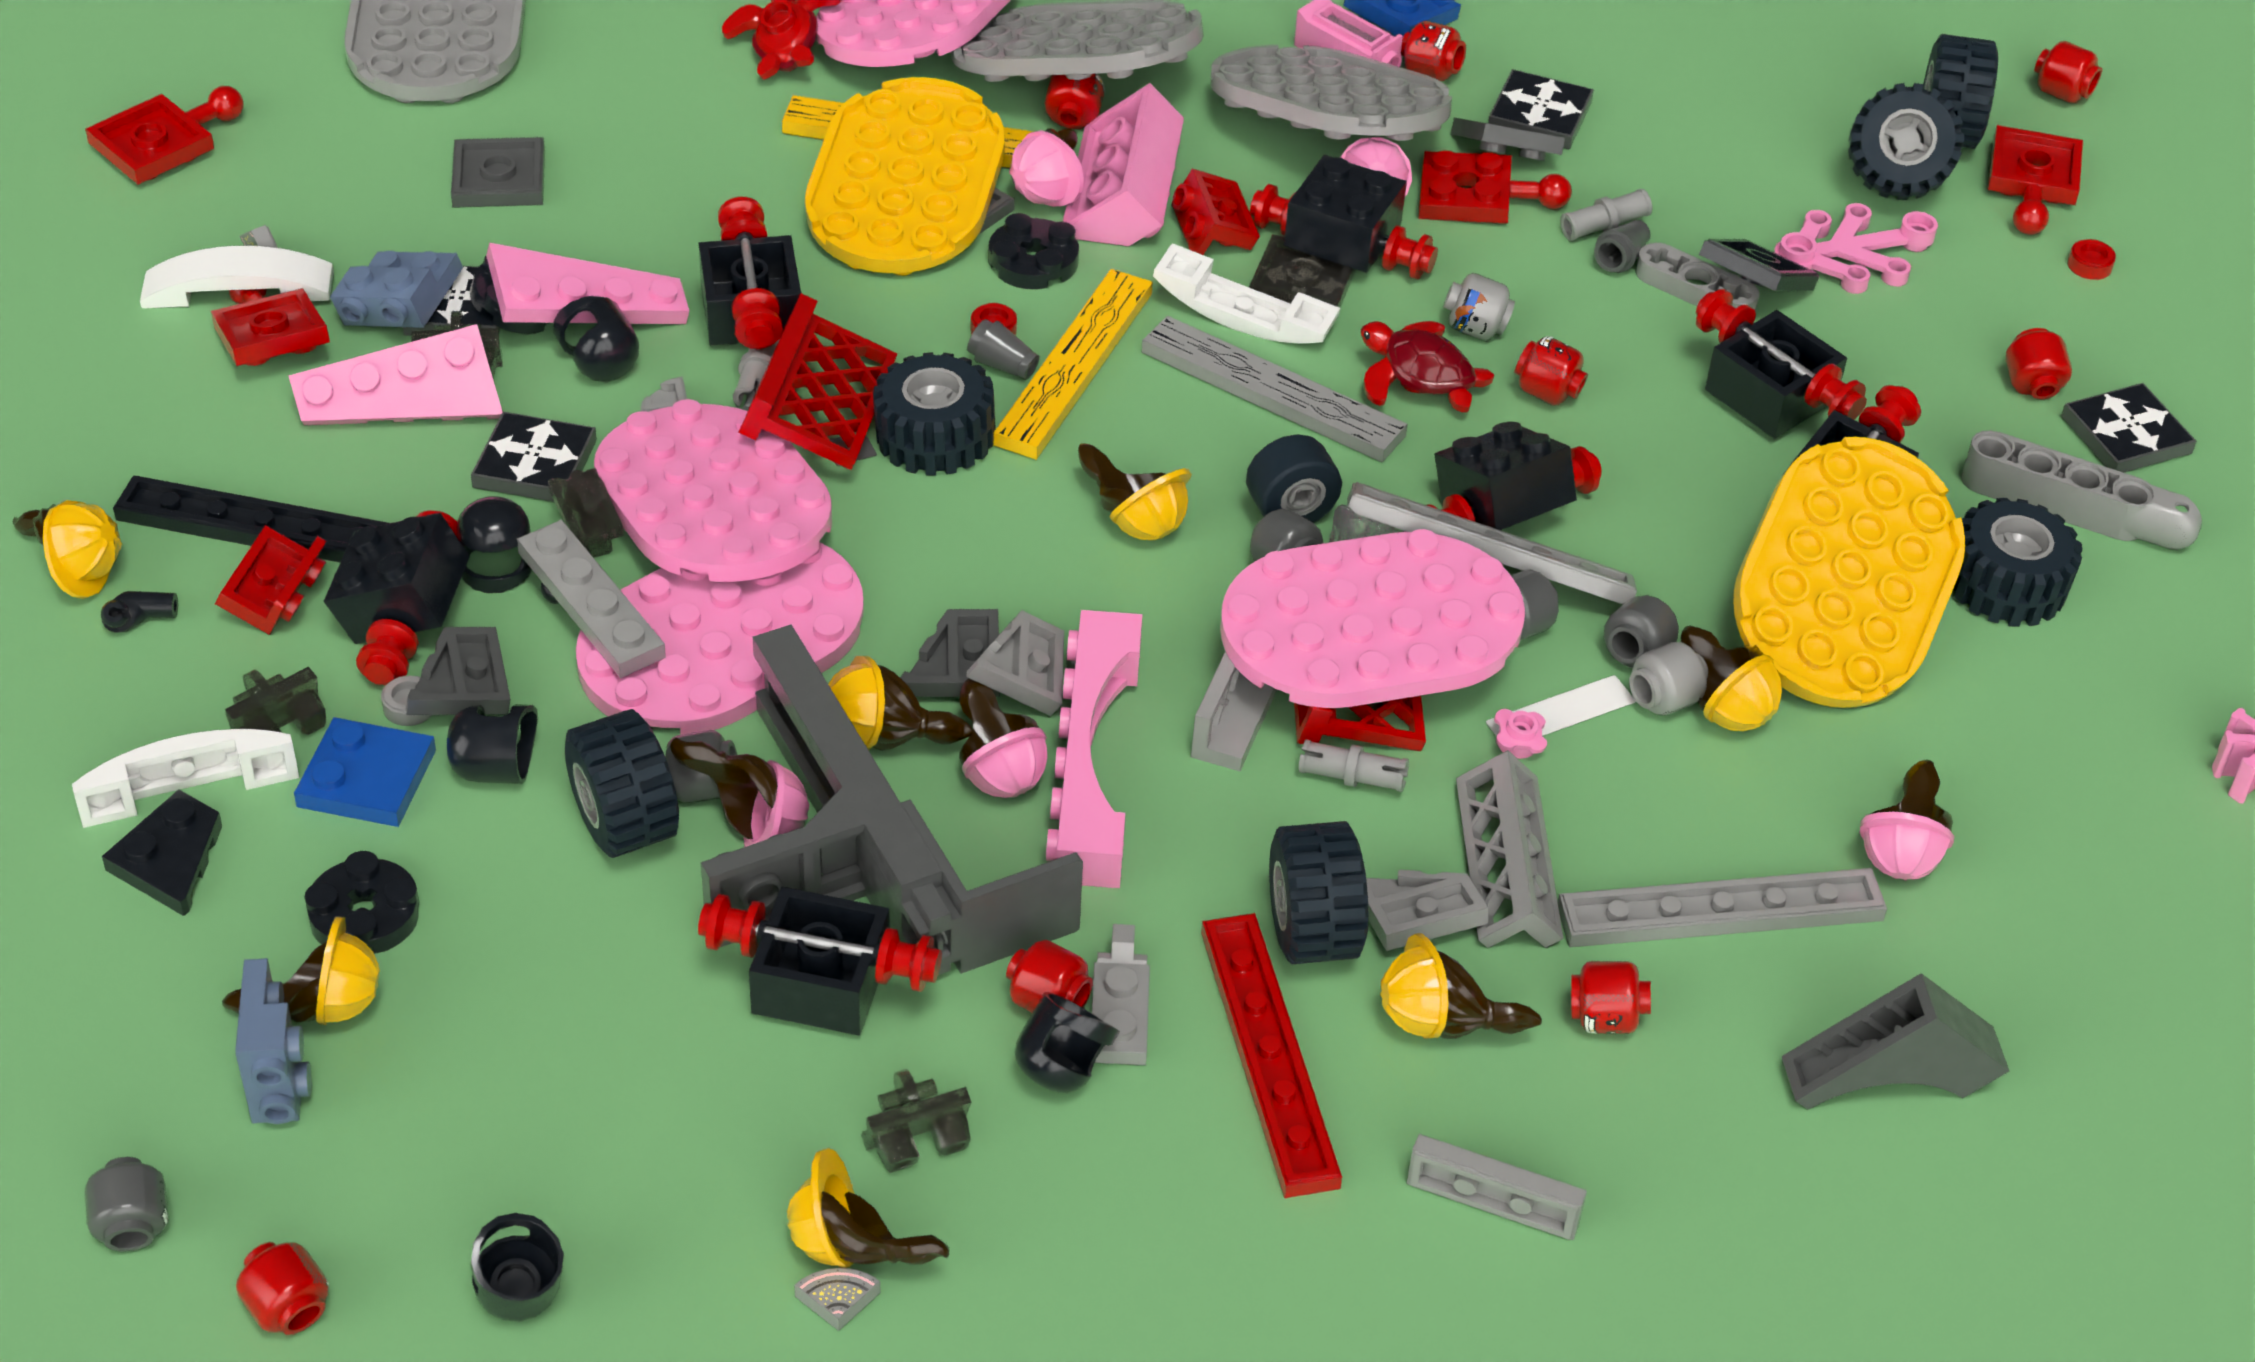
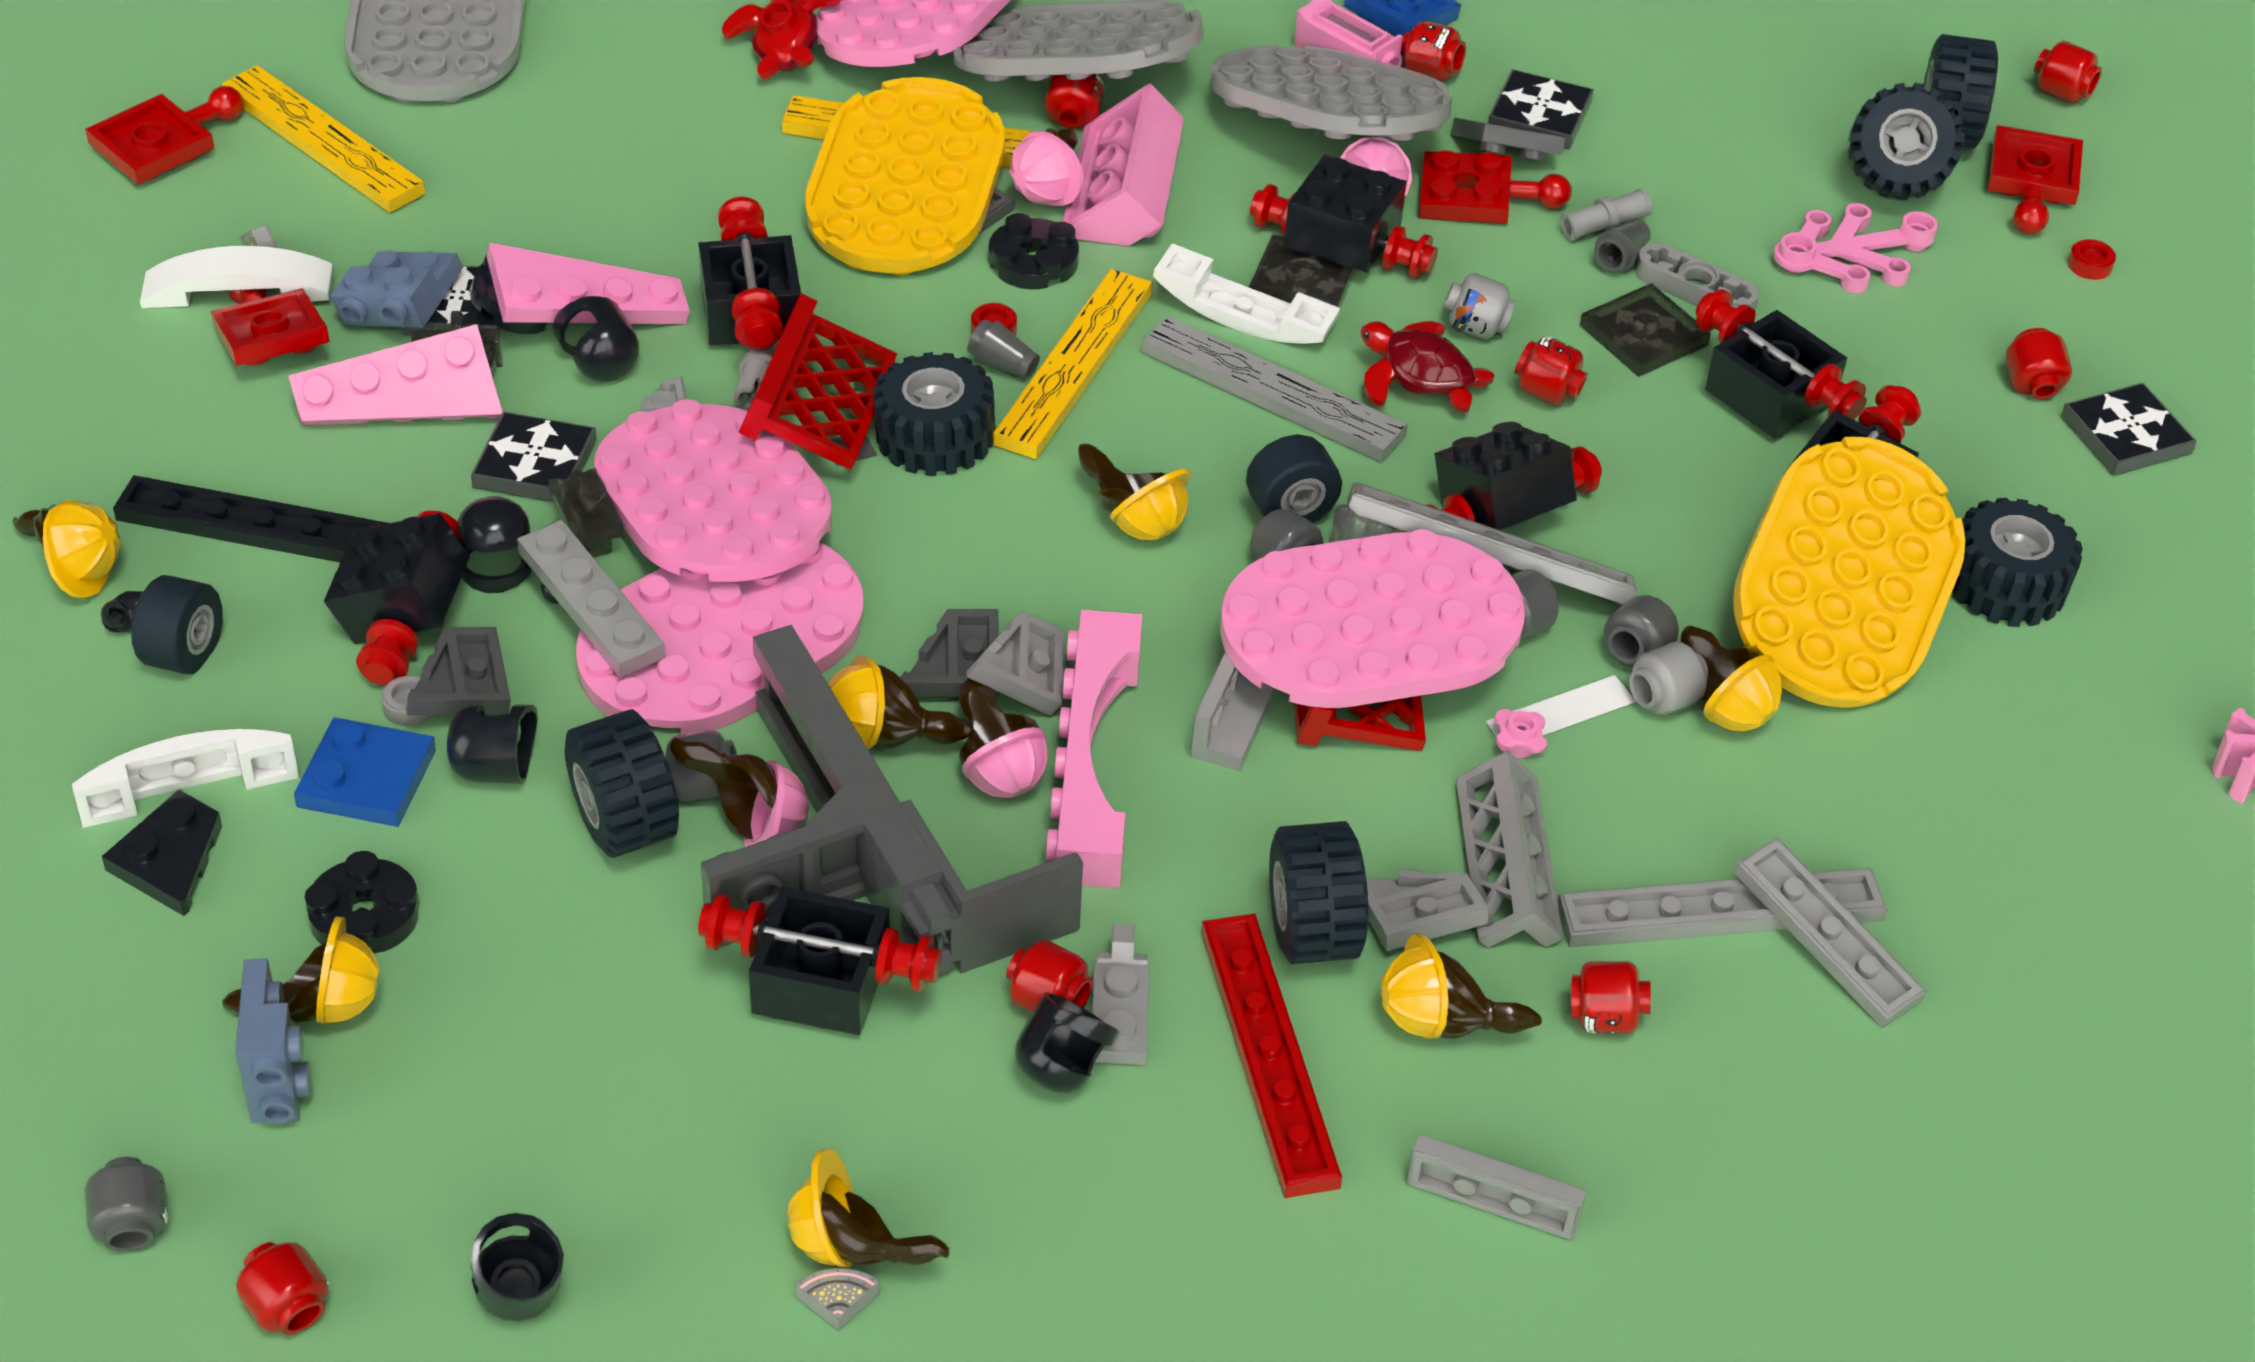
red bracket [215,525,327,635] -> none
clear smoke hips [225,666,326,735] -> none
dark grey tile [451,137,545,207] -> none
clear smoke hips [861,1069,972,1173] -> none
red bracket [1172,168,1260,255] -> none
light grey pin [1299,740,1409,792] -> none
black plate [1699,239,1819,291] -> none
dark grey arch [1781,973,2010,1110] -> none
bright pink piece [1859,759,1954,881] -> none
light grey piece [1961,430,2202,550] -> none
none -> black wheel [131,575,223,674]
none -> yellow tile [222,65,426,213]
none -> clear smoke tile [1580,283,1711,377]
none -> light grey tile [1734,837,1927,1029]

